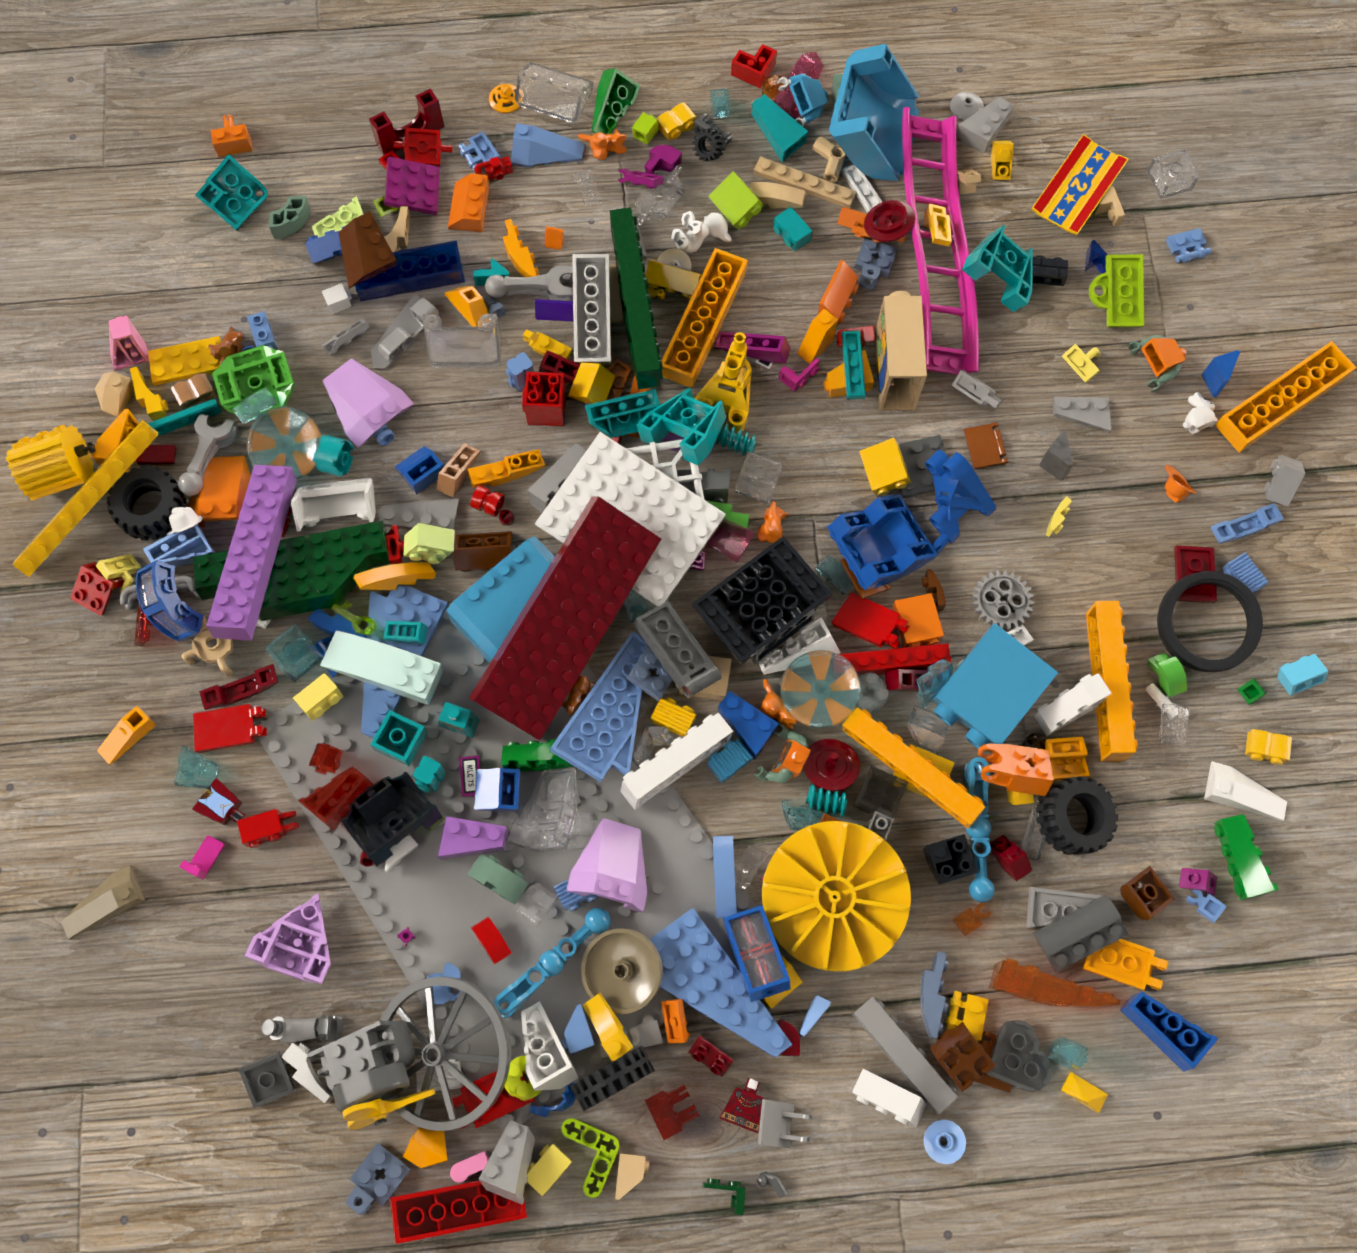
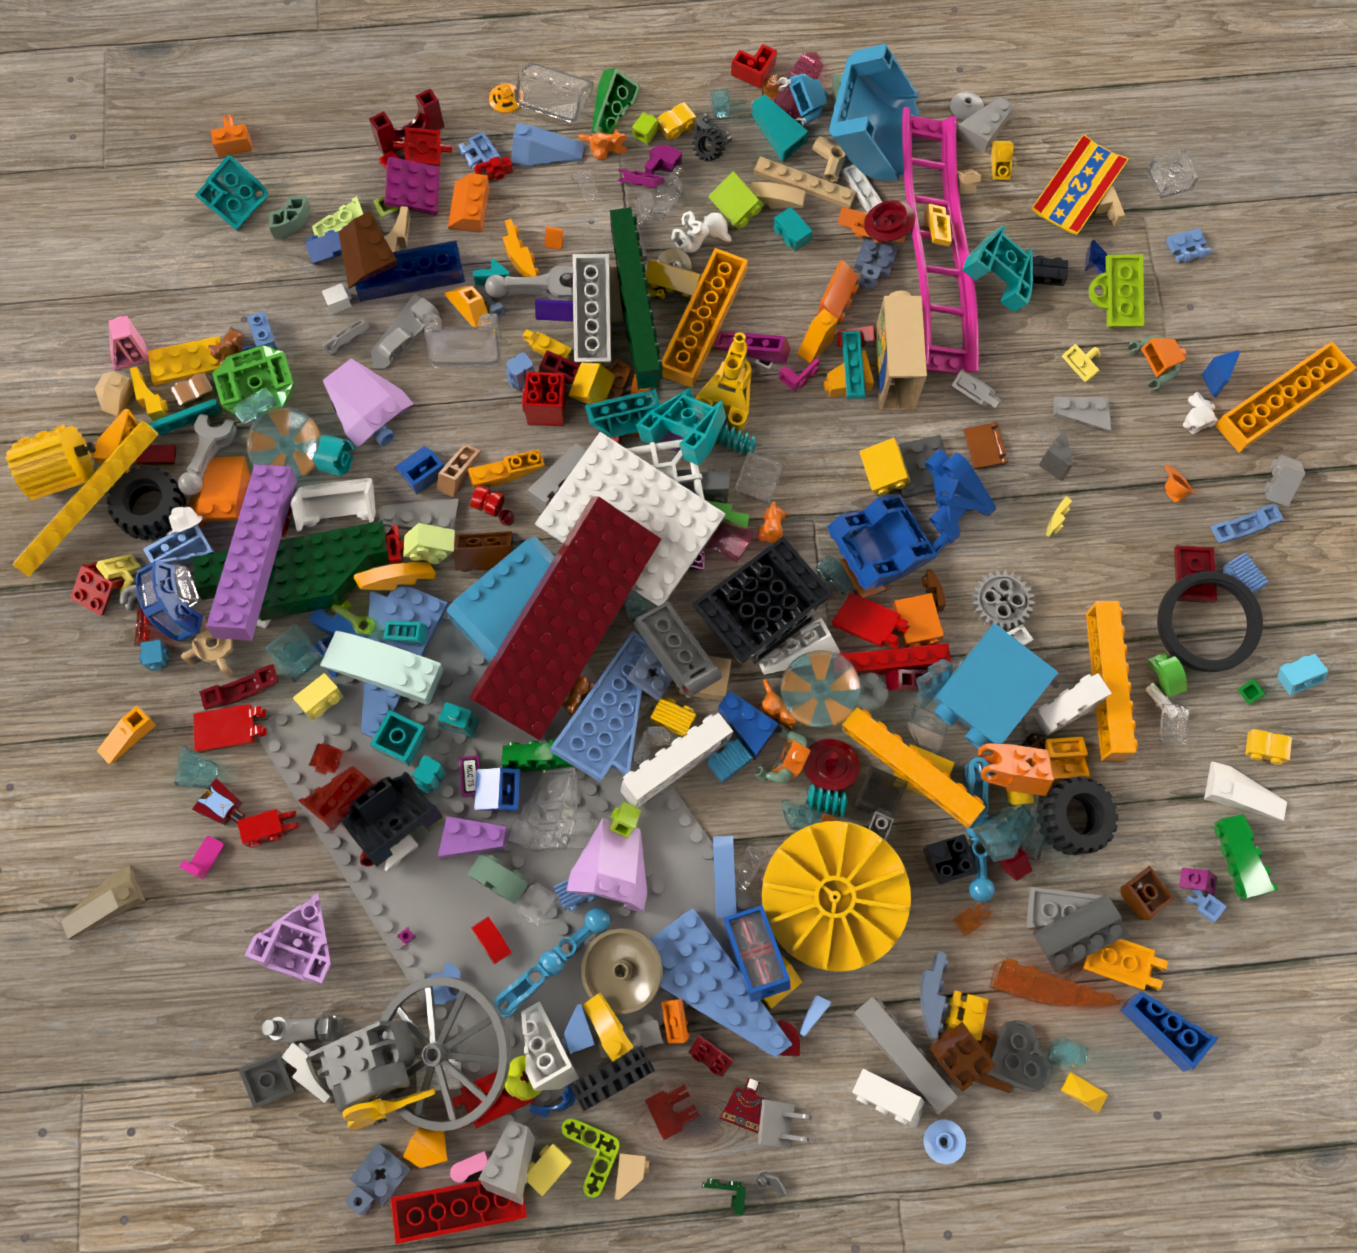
none -> dark azure brick [139,639,170,671]
none -> clear panel [172,564,199,607]
none -> lime brick [609,801,641,838]
none -> clear light blue wedge [973,804,1034,862]

